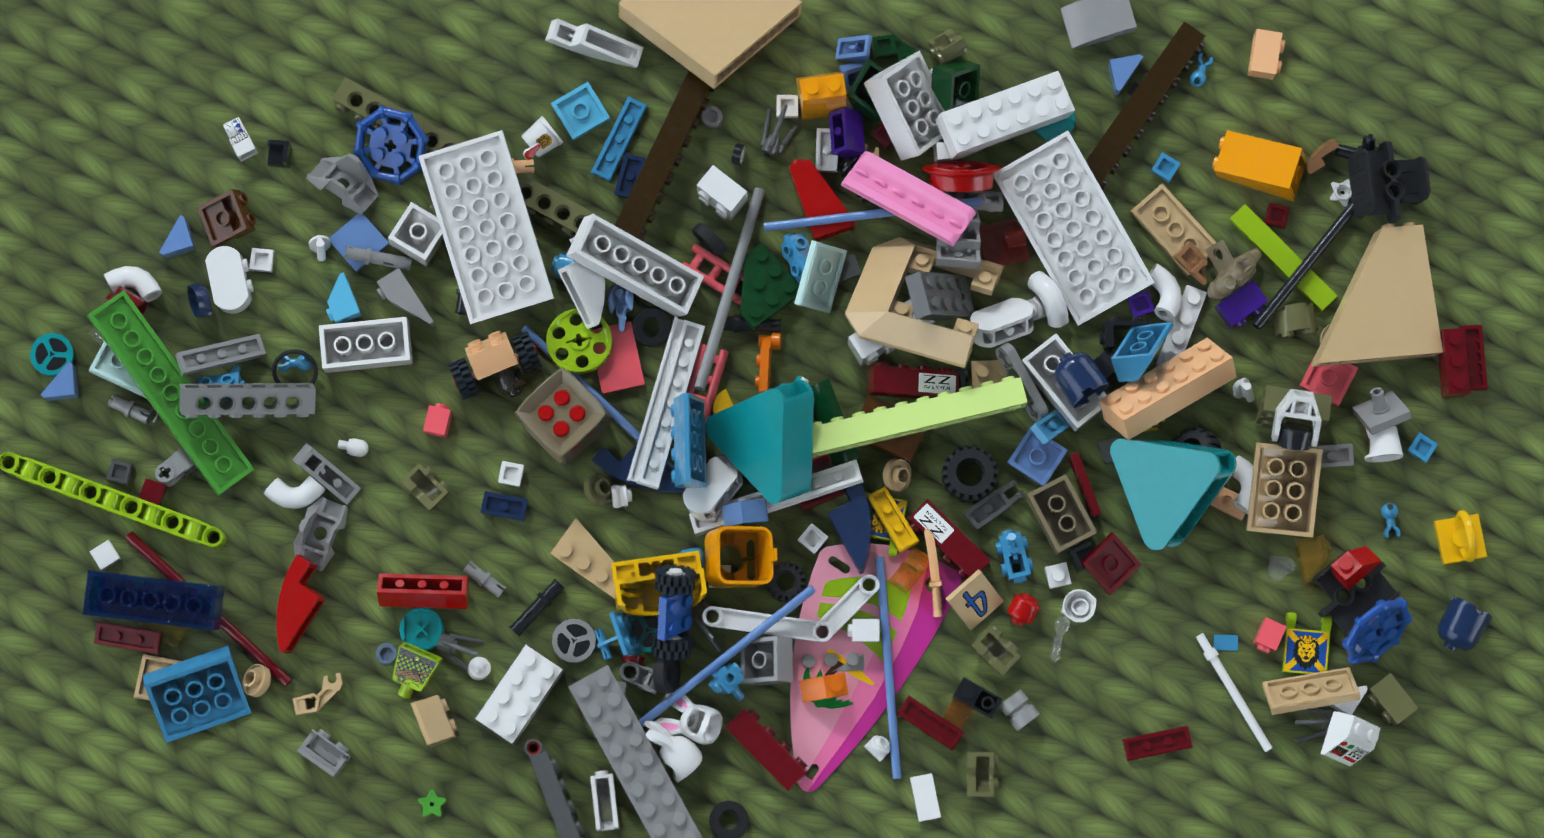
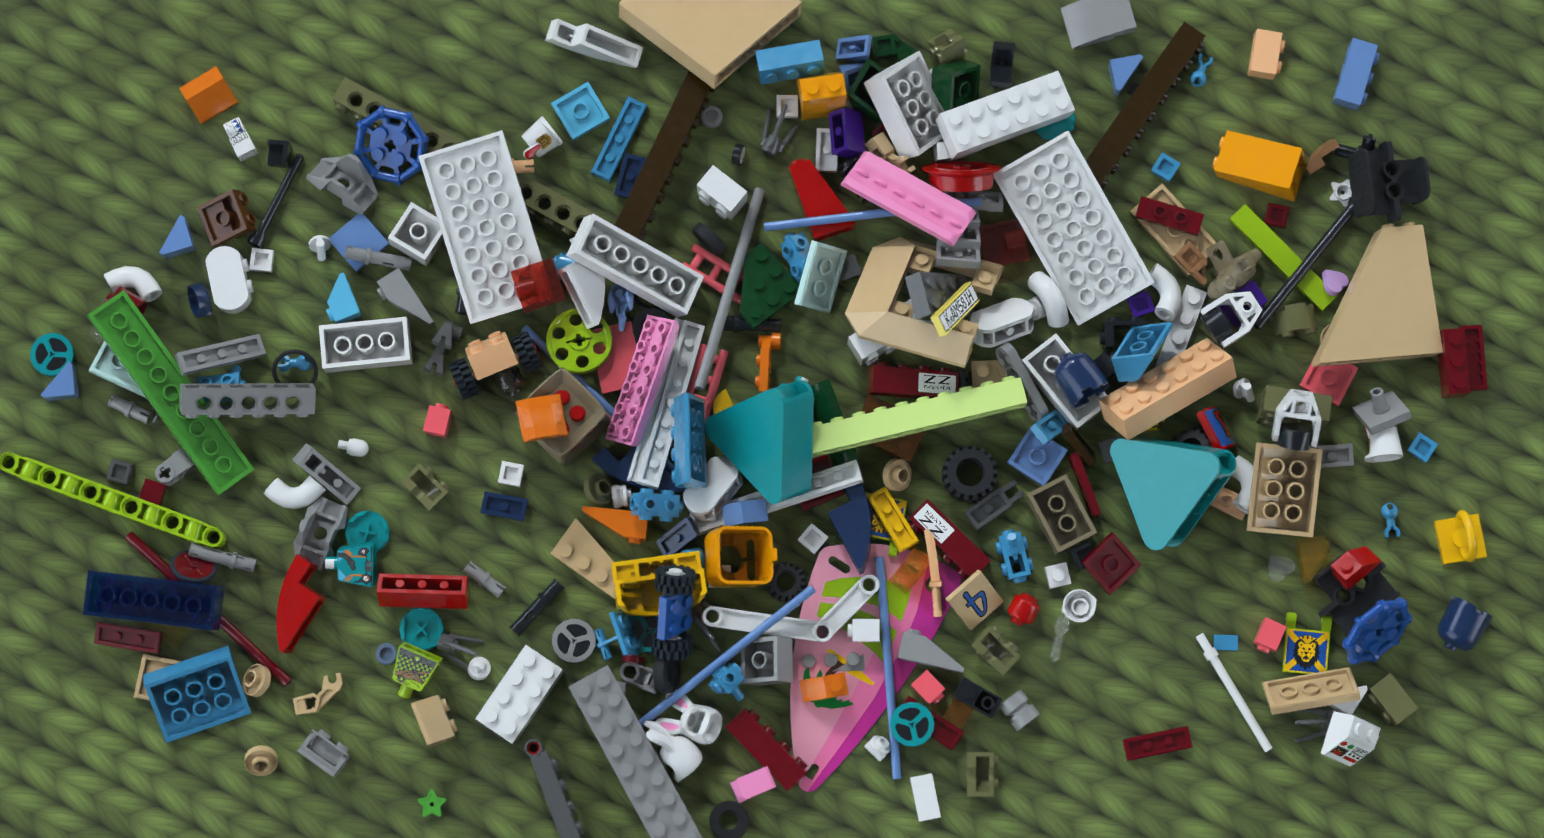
white tile [90,540,121,571] -> none
window [590,770,620,832] -> none
none -> dark red wheel [170,550,217,584]
none -> orange slope [179,66,239,125]
none -> light grey pin [188,542,257,573]
none -> tan plate [244,745,278,776]
none -> black piece [247,153,304,249]
none -> teal torso [325,541,377,587]
none -> teal tile [345,511,390,552]
none -> dark grey piece [423,320,463,377]
none -> clear red plate [510,258,567,313]
none -> orange slope [515,394,568,444]
none -> orange slope [582,506,649,544]
none -> bright pink plate [605,315,679,447]
none -> dark azure brick [629,489,684,522]
none -> dark blue plate [656,517,701,555]
none -> bright pink slope [730,766,776,803]
none -> dark azure slope [755,40,825,84]
none -> tan piece [865,132,916,174]
none -> teal tile [890,702,934,747]
none -> light grey slope [896,629,964,673]
none -> coral brick [910,670,945,705]
none -> tile [931,281,980,337]
none -> black bracket [990,41,1015,88]
none -> dark brown tile [1062,422,1096,466]
none -> dark red plate [1135,196,1204,236]
none -> slope [1196,406,1236,450]
none -> white piece [1200,291,1262,348]
none -> lavender tile [1322,269,1349,296]
none -> medium blue brick [1332,38,1379,111]

